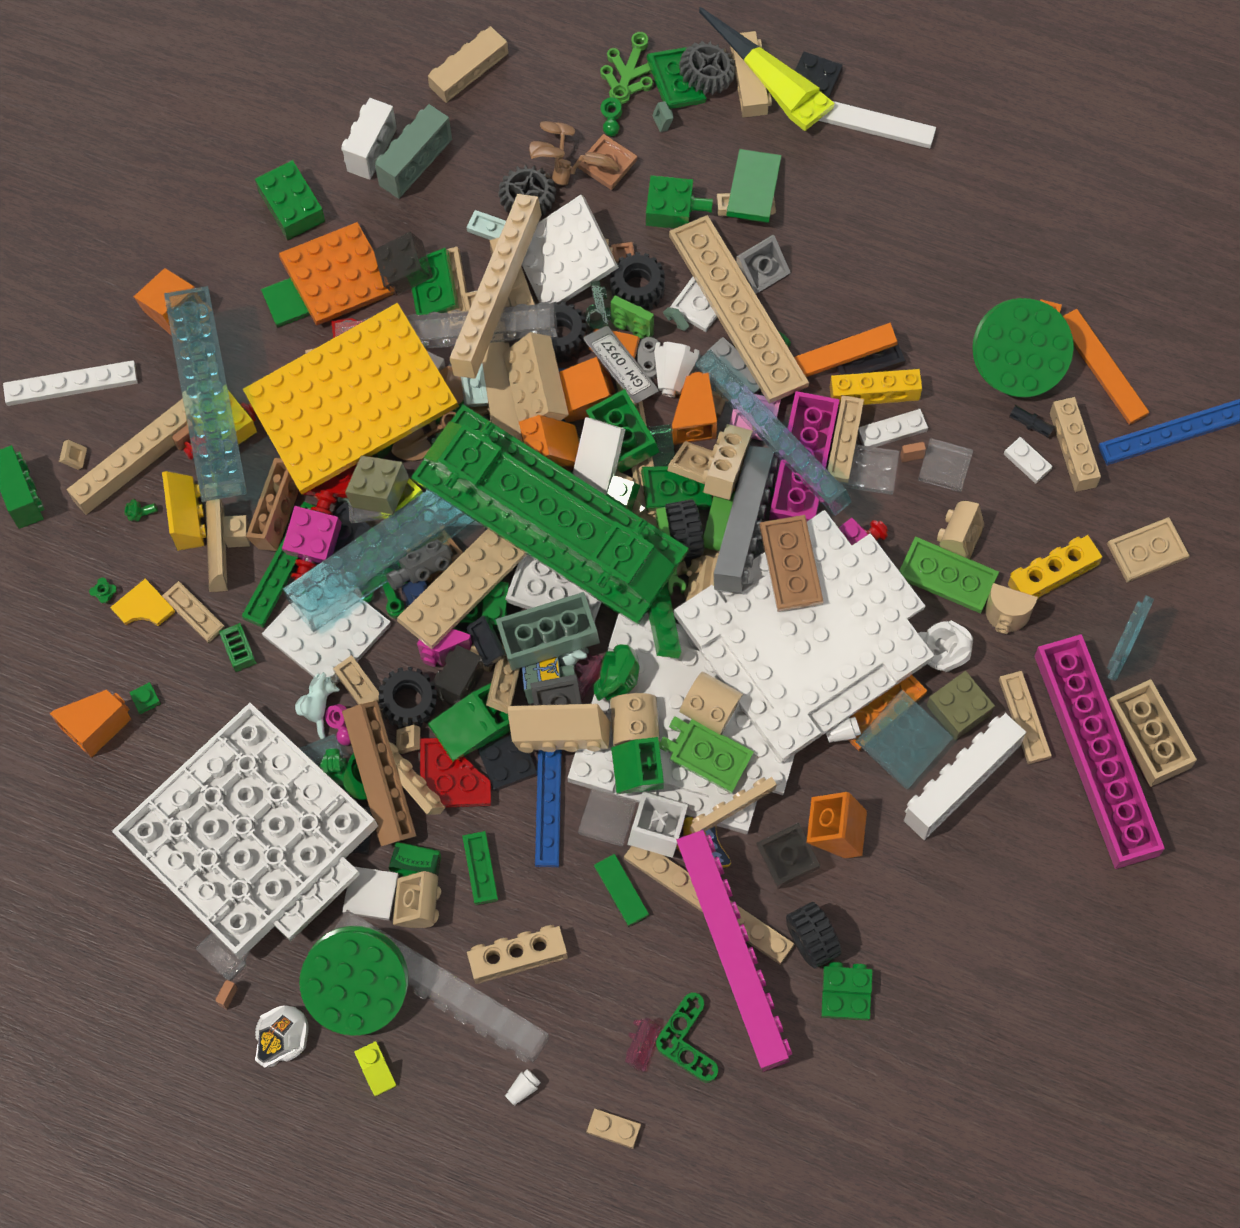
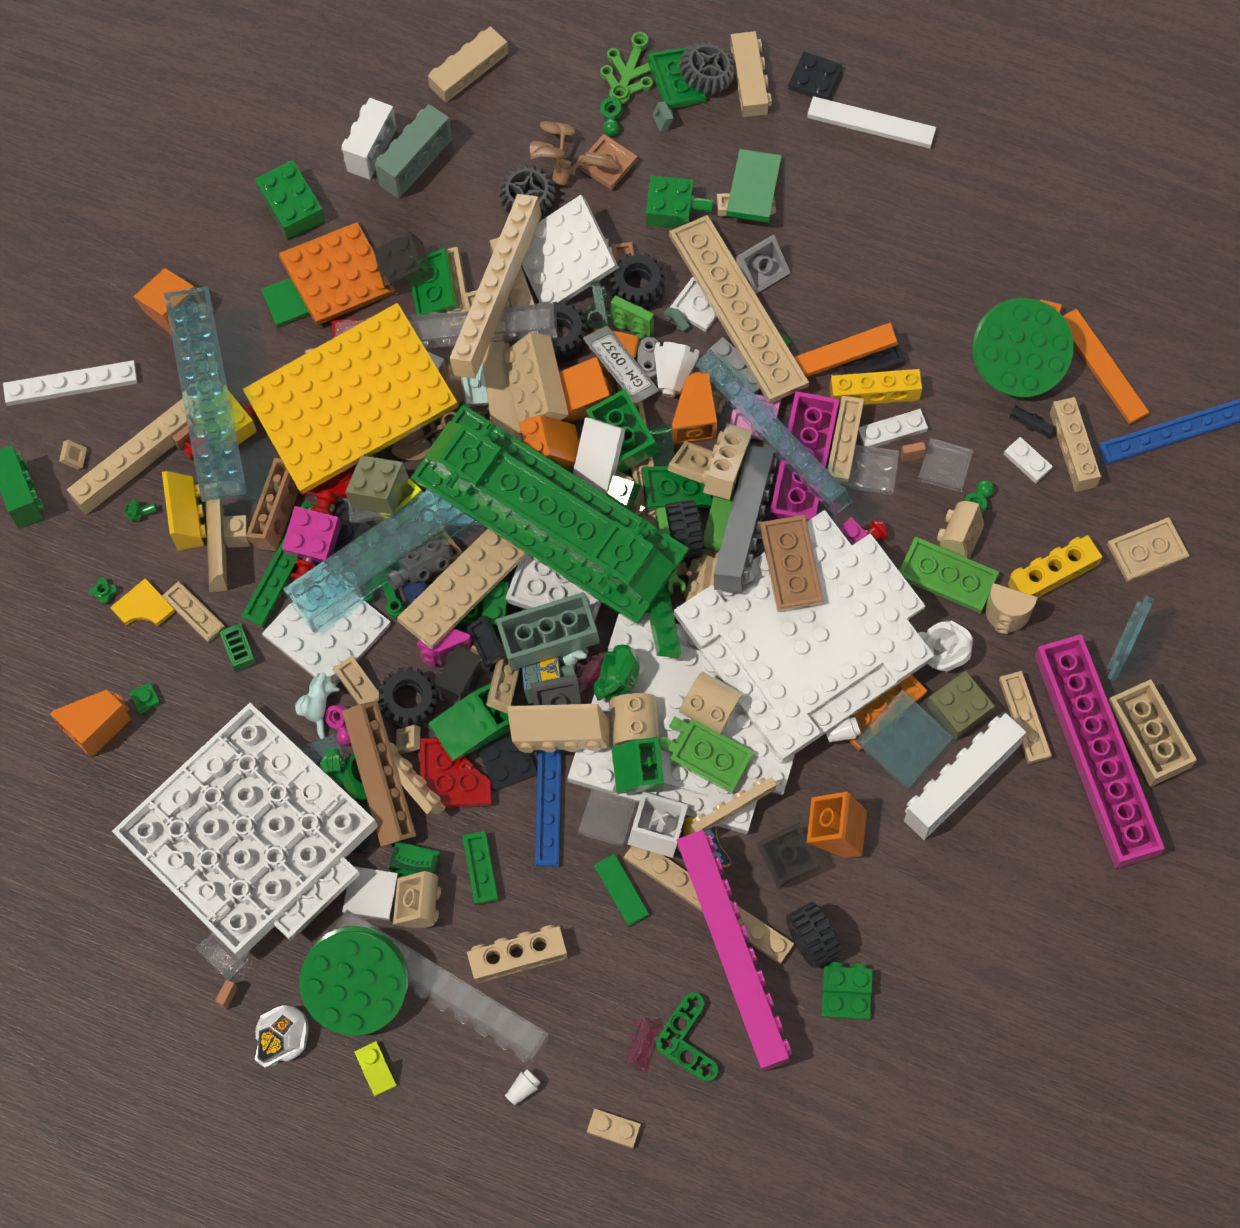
light aqua plate [467,210,506,240] -> none
neon yellow plate [699,7,834,131] -> none
none -> green plate [964,480,994,514]

